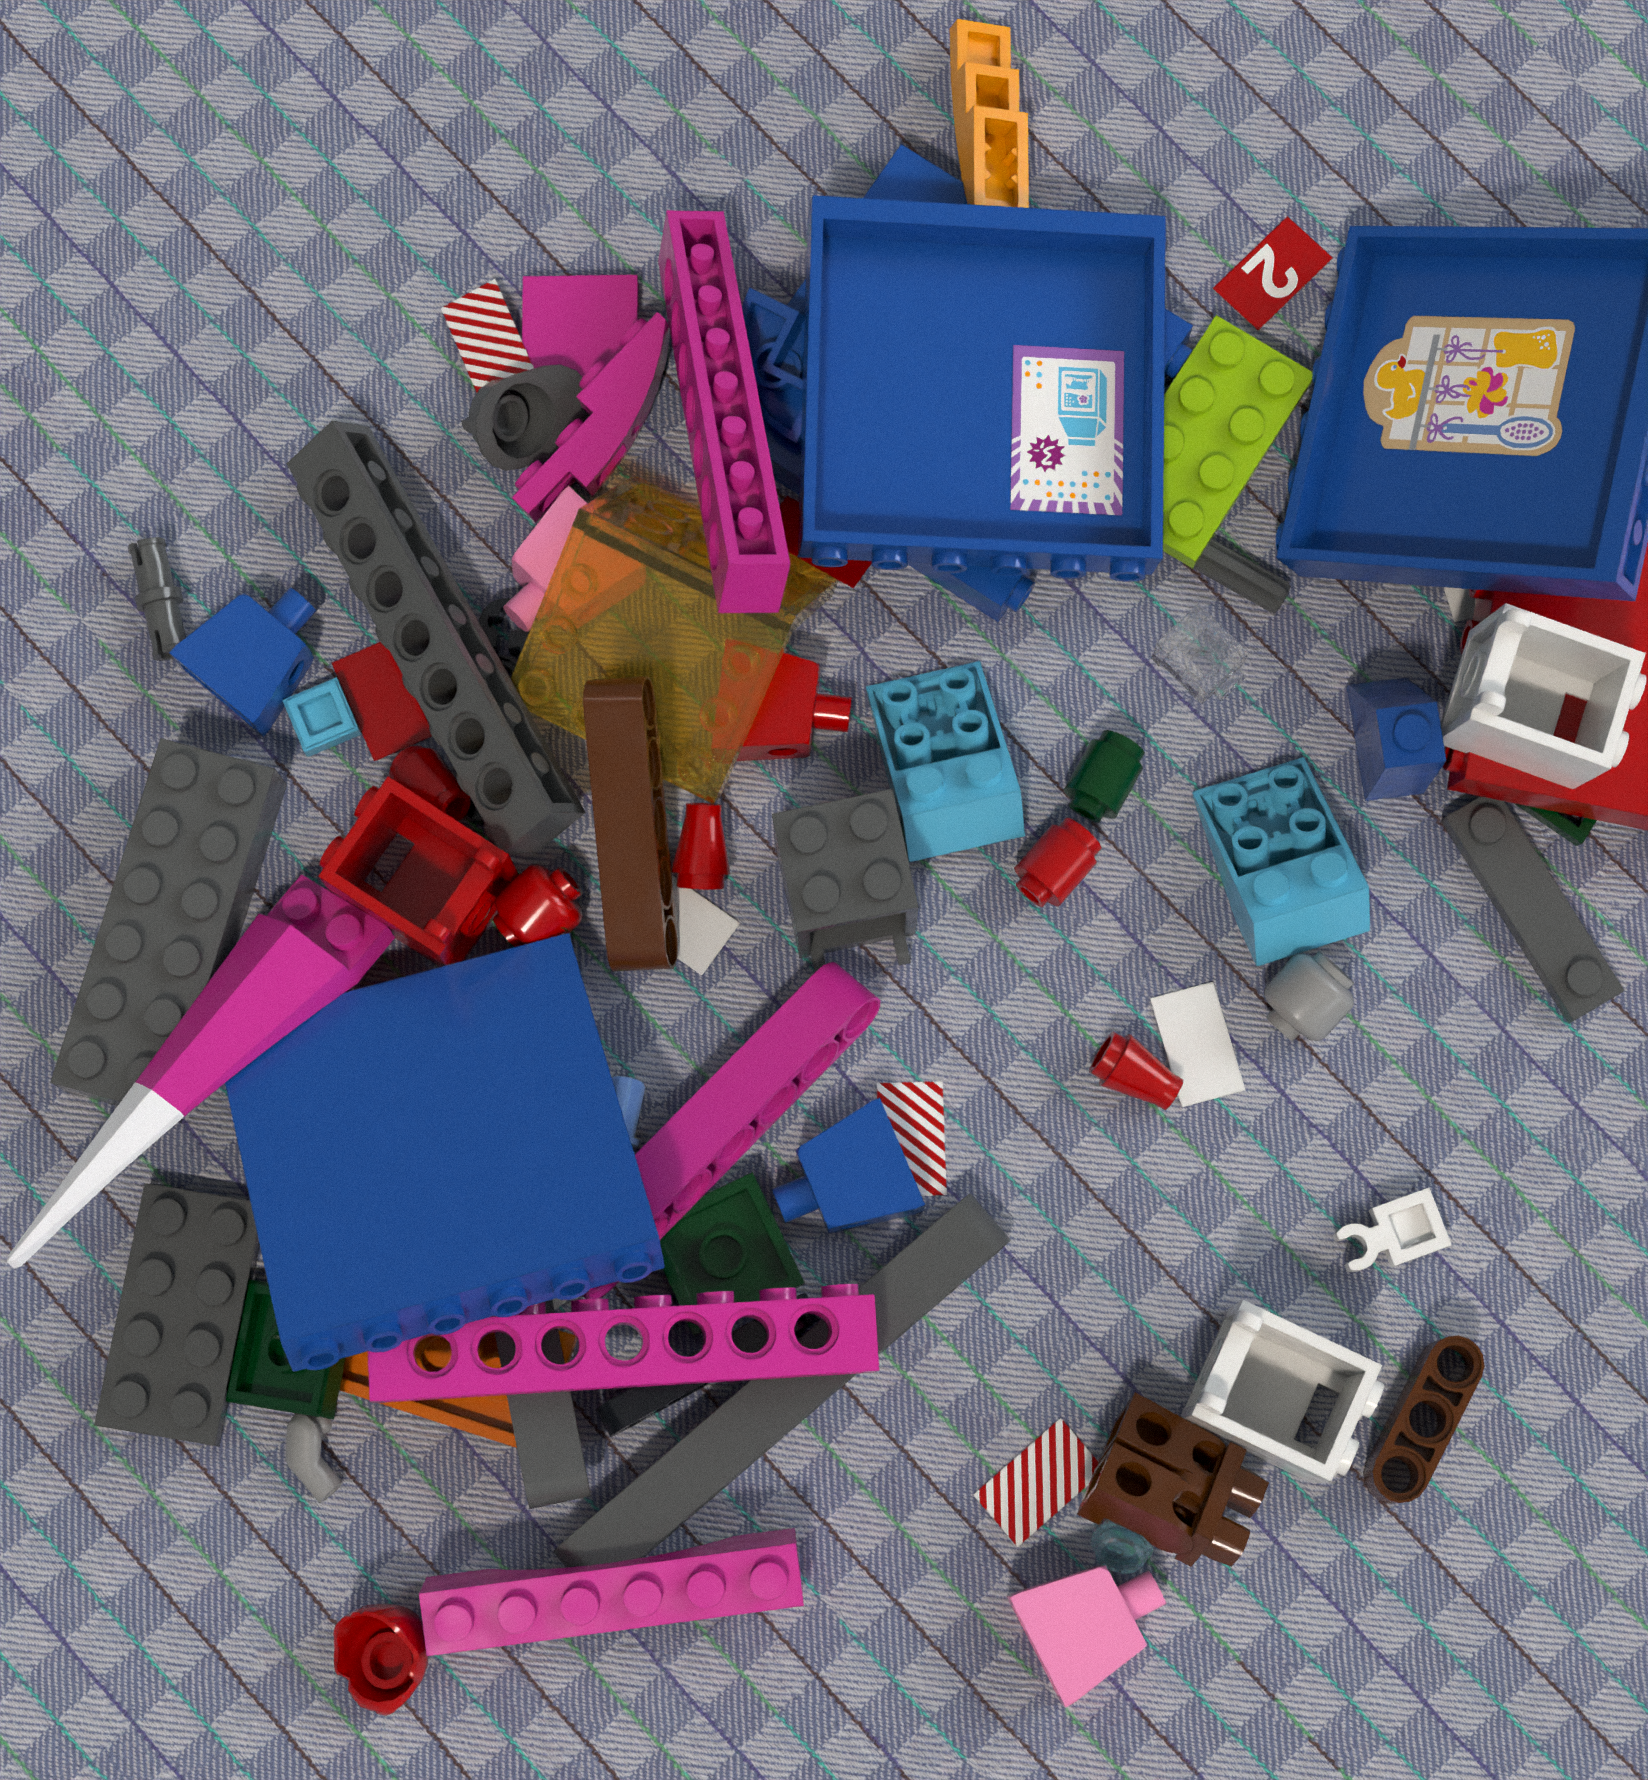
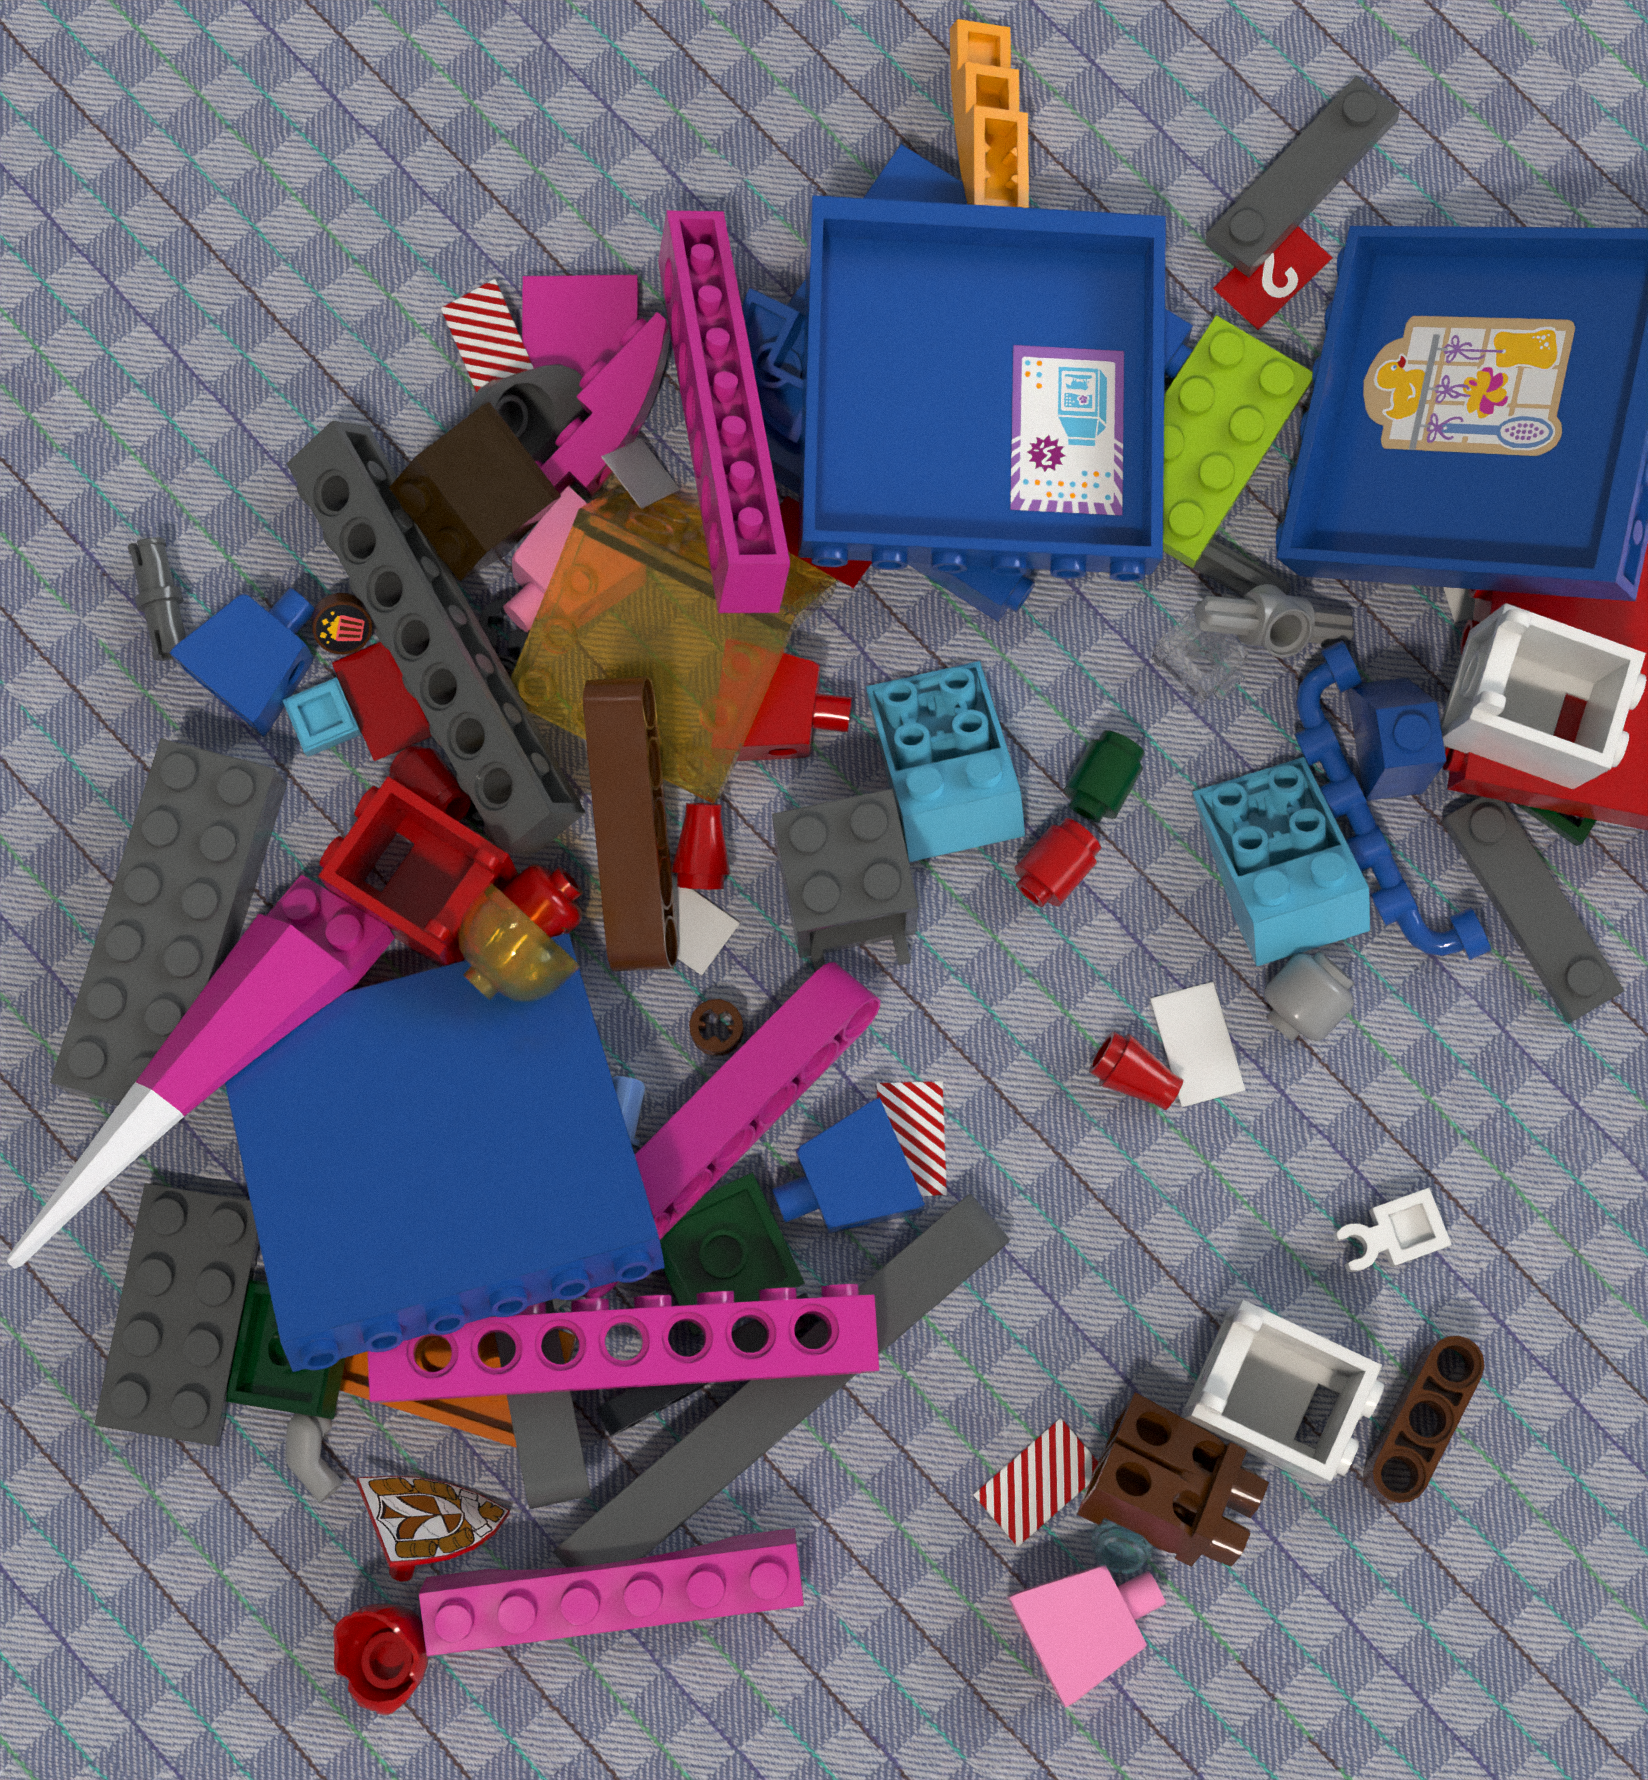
none -> tile [312,593,372,655]
none -> shield [356,1476,510,1582]
none -> dark brown slope [389,402,562,581]
none -> clear yellow cylinder [458,882,581,1002]
none -> white sticker [601,439,680,509]
none -> reddish brown bush [689,999,744,1057]
none -> light grey axle [1194,584,1355,658]
none -> dark grey plate [1205,76,1400,278]
none -> blue bar [1294,641,1492,961]

